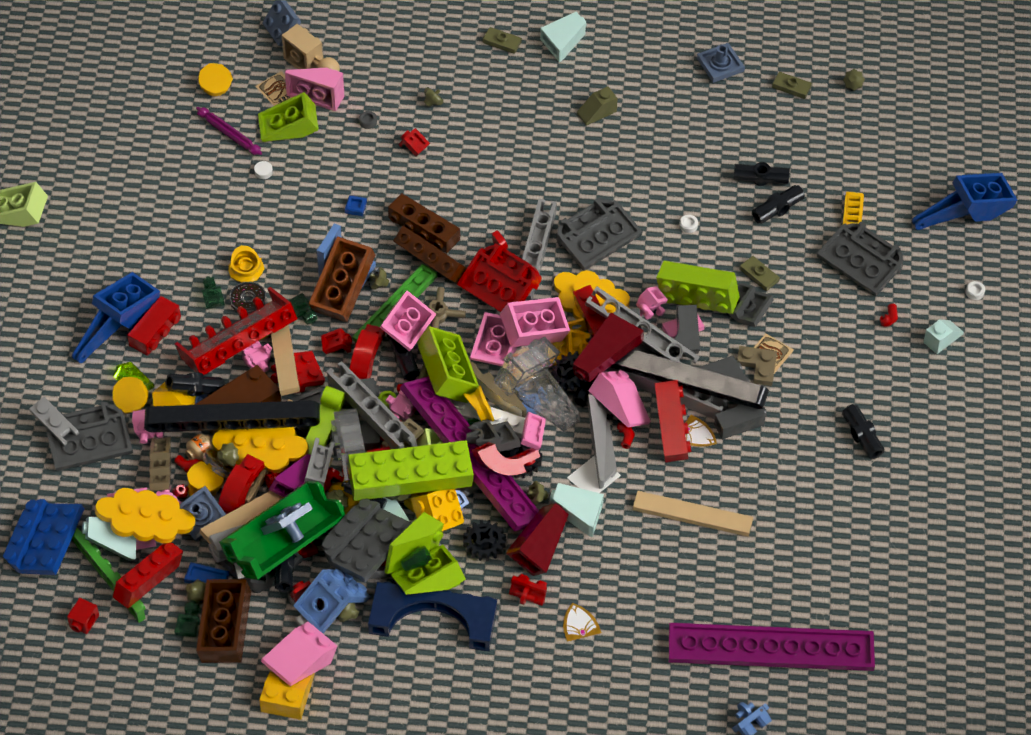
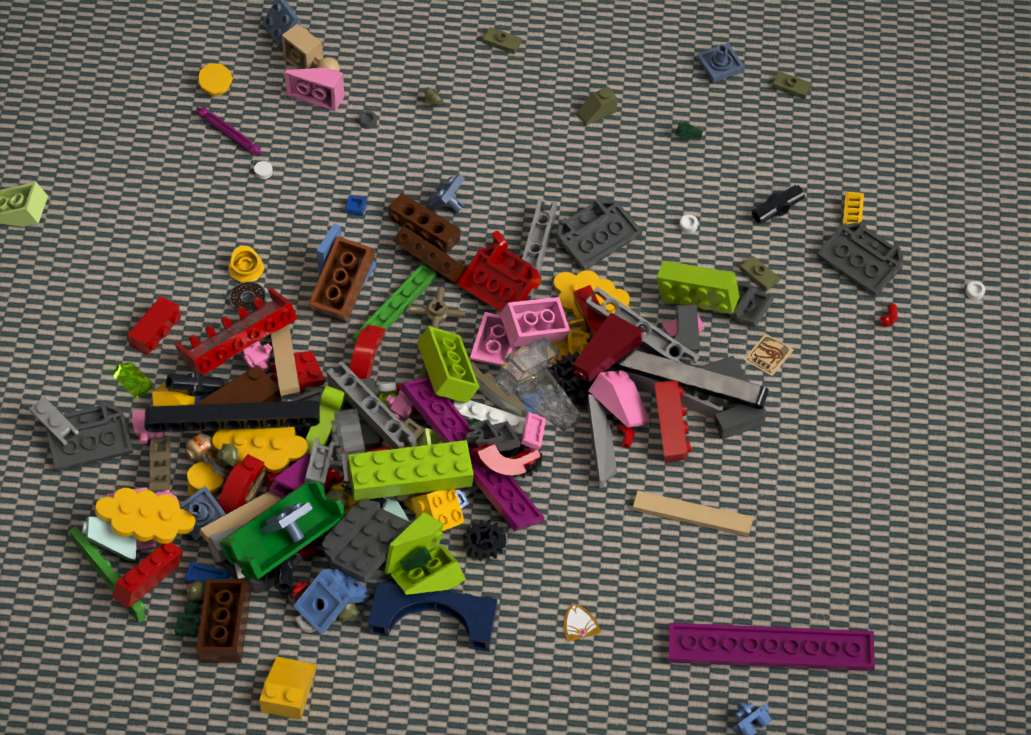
blue plate [3,499,85,575] -> none
red brick [67,597,99,634] -> none
blue slope [72,272,160,363] -> none
yellow hat [112,377,149,414] -> none
red arm [171,484,189,498] -> none
red arm [174,455,204,473] -> none
clear green plate [202,276,225,309] -> none
sticker [255,71,292,106] -> none
lime slope [258,92,319,142] -> none
bright pink slope [261,622,337,686] -> none
clear green plate [288,293,318,325] -> none
red bracket [321,328,352,354] -> none
olive piece [369,267,389,289] -> none
bright pink slope [379,291,436,351] -> none
black piece [386,333,420,381] -> none
red bracket [398,128,430,156] -> none
yellow hat [463,385,494,422] -> none
dark red slope [506,503,569,576] -> none
red hips [509,574,547,606] -> none
olive piece [527,481,548,506] -> none
light aqua slope [540,12,587,62] -> none
light aqua slope [550,483,604,537] -> none
white sticker [567,456,621,493] -> none
bright pink piece [636,286,668,319] -> none
sticker [685,415,717,447] -> none
black piece [733,162,790,186] -> none
dark tan plate [737,346,777,386] -> none
black piece [842,404,885,459] -> none
olive piece [843,69,866,91] -> none
blue slope [912,173,1018,230] -> none
light aqua slope [923,319,964,354] -> none
none -> white tile [377,382,396,392]
none -> sand blue plate [426,174,465,213]
none -> clear green cone [675,121,703,141]

